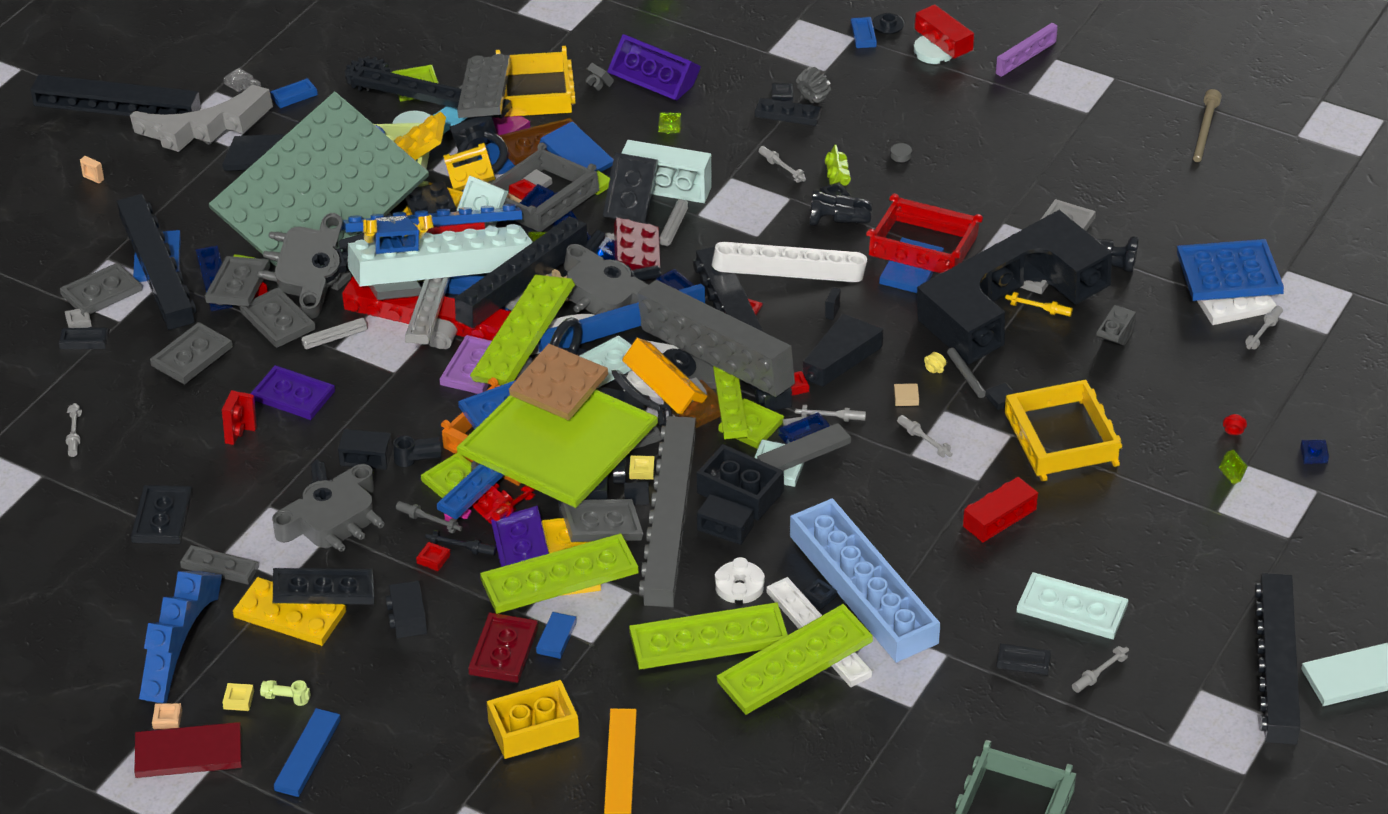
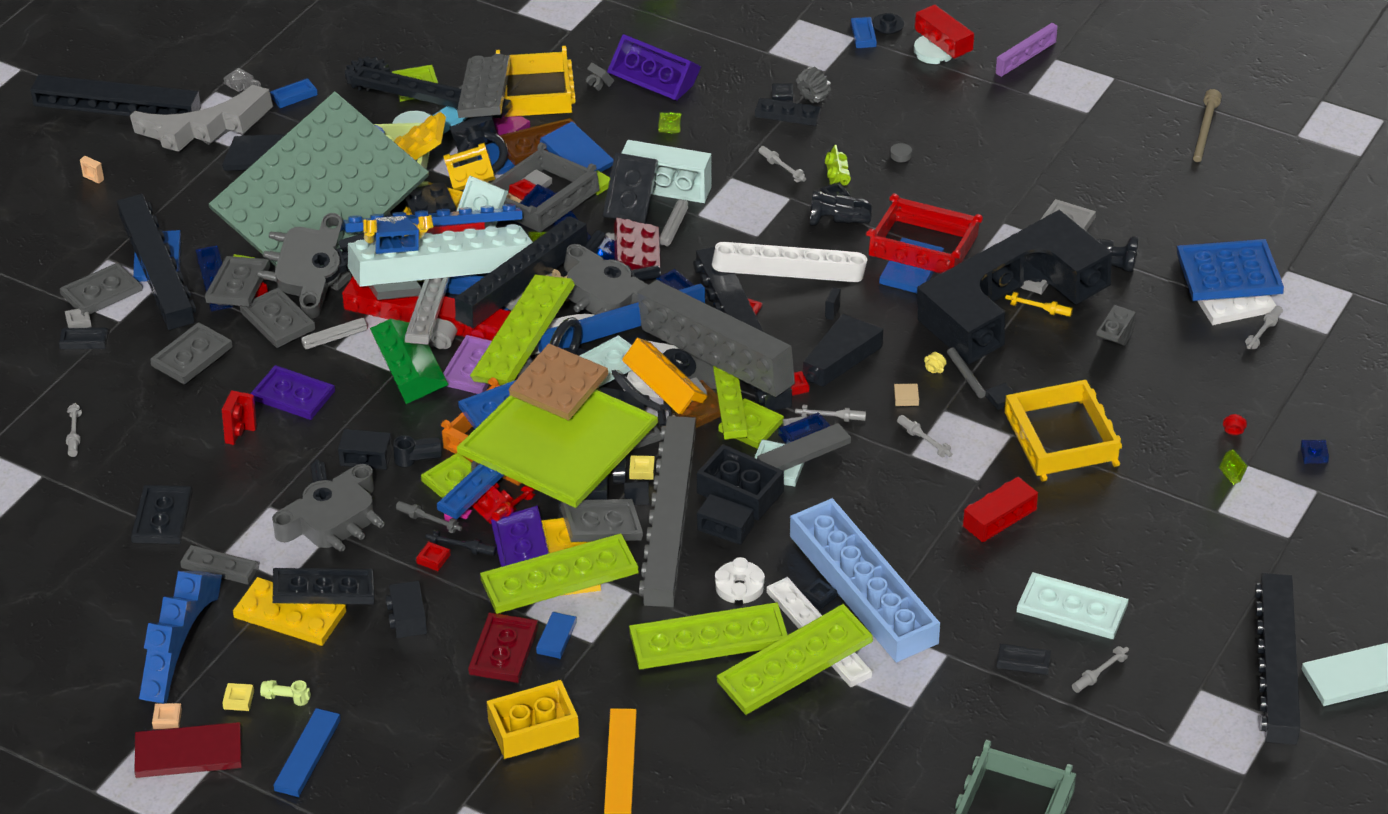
none -> green slope [370,319,448,404]

